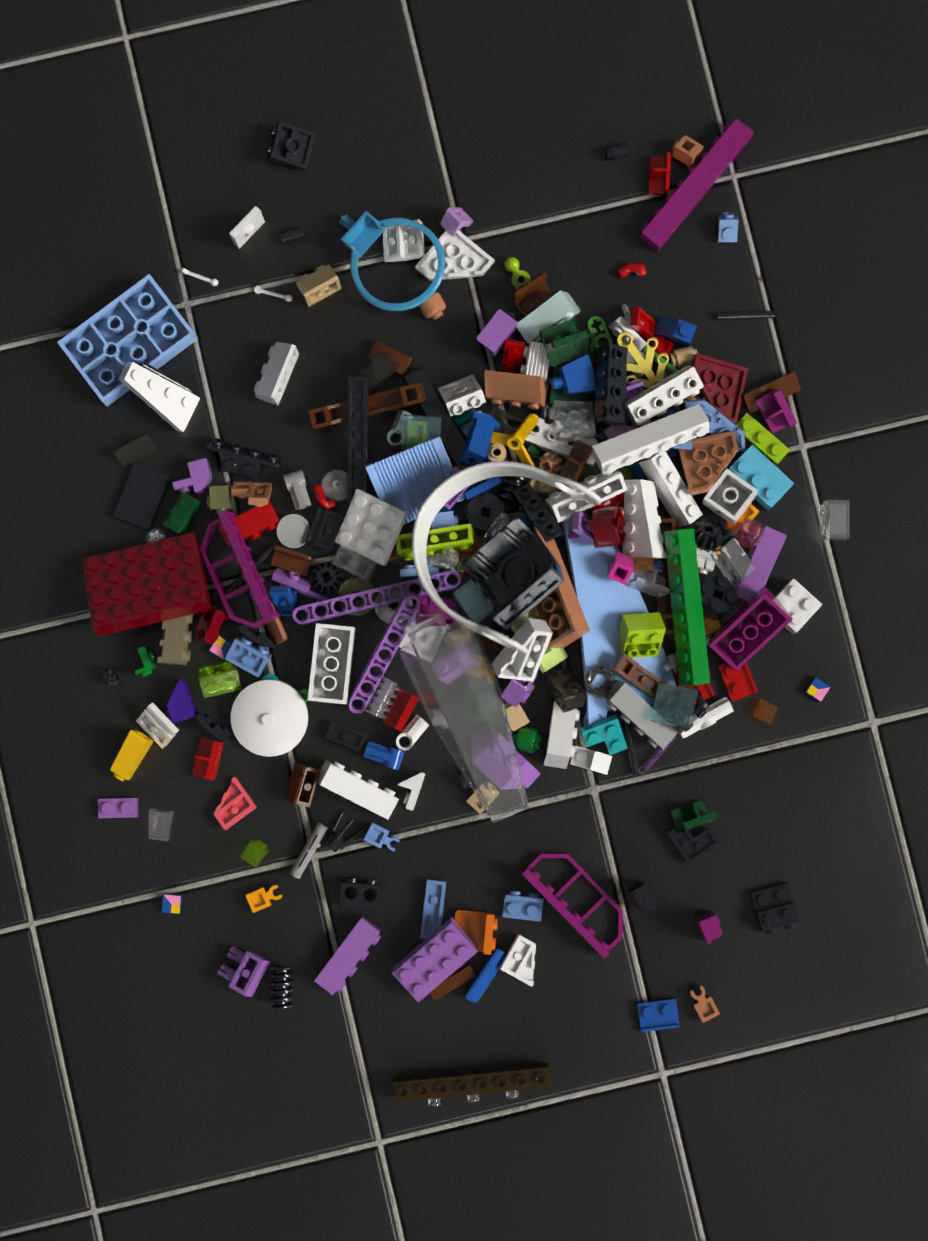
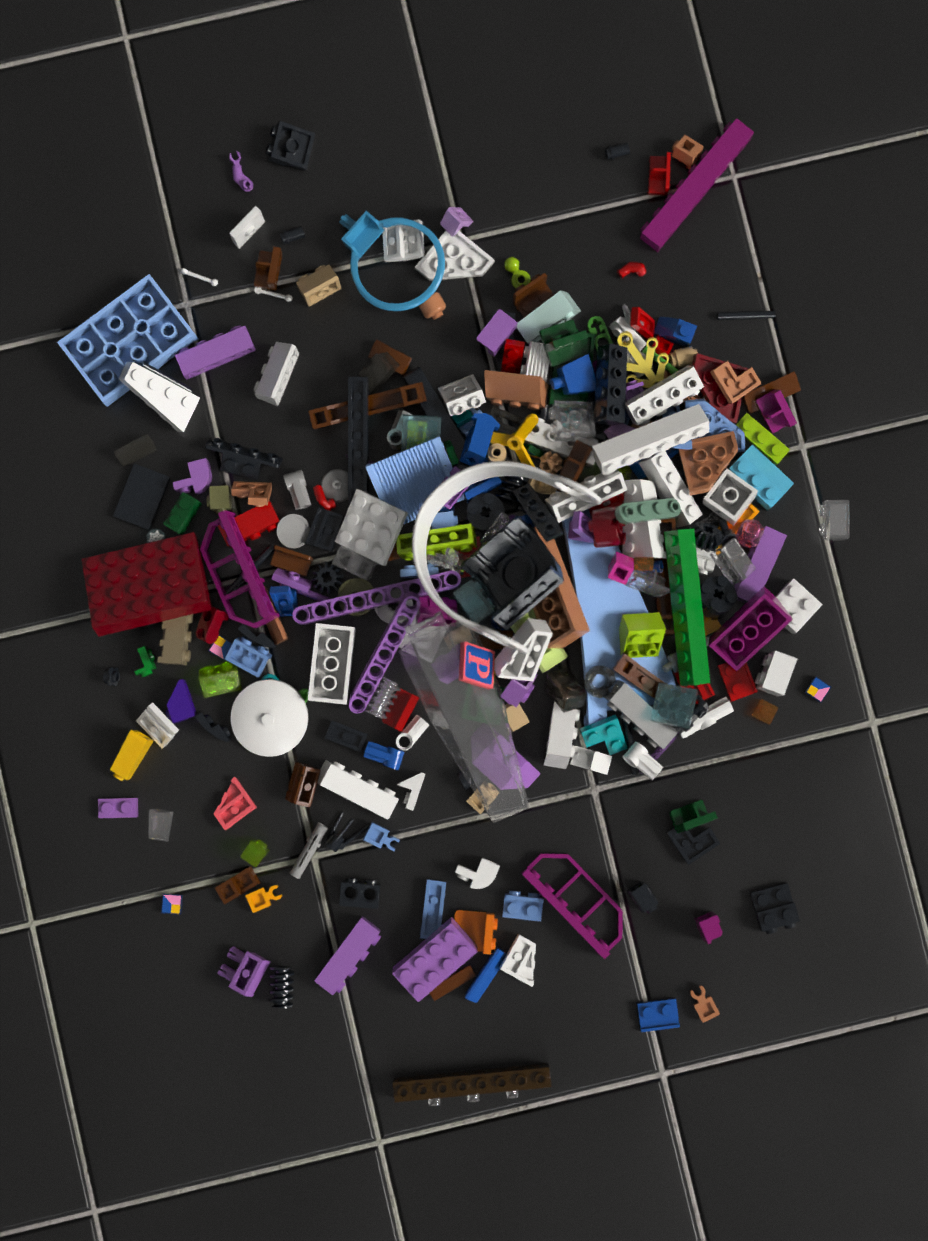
red panel [192,738,224,780] -> none
green head [513,726,543,753] -> none
medium blue bracket [717,212,738,242] -> none
none -> medium lavender brick [175,325,256,380]
none -> reddish brown slope [215,866,261,905]
none -> medium lavender arm [229,151,253,191]
none -> reddish brown panel [254,247,282,290]
none -> dark green tile [443,440,459,465]
none -> white brick [455,857,500,889]
none -> tile [459,642,495,690]
none -> sand green plate [615,498,681,524]
none -> white piece [623,742,663,780]
none -> nougat plate [710,361,761,404]
none -> white brick [755,651,797,697]

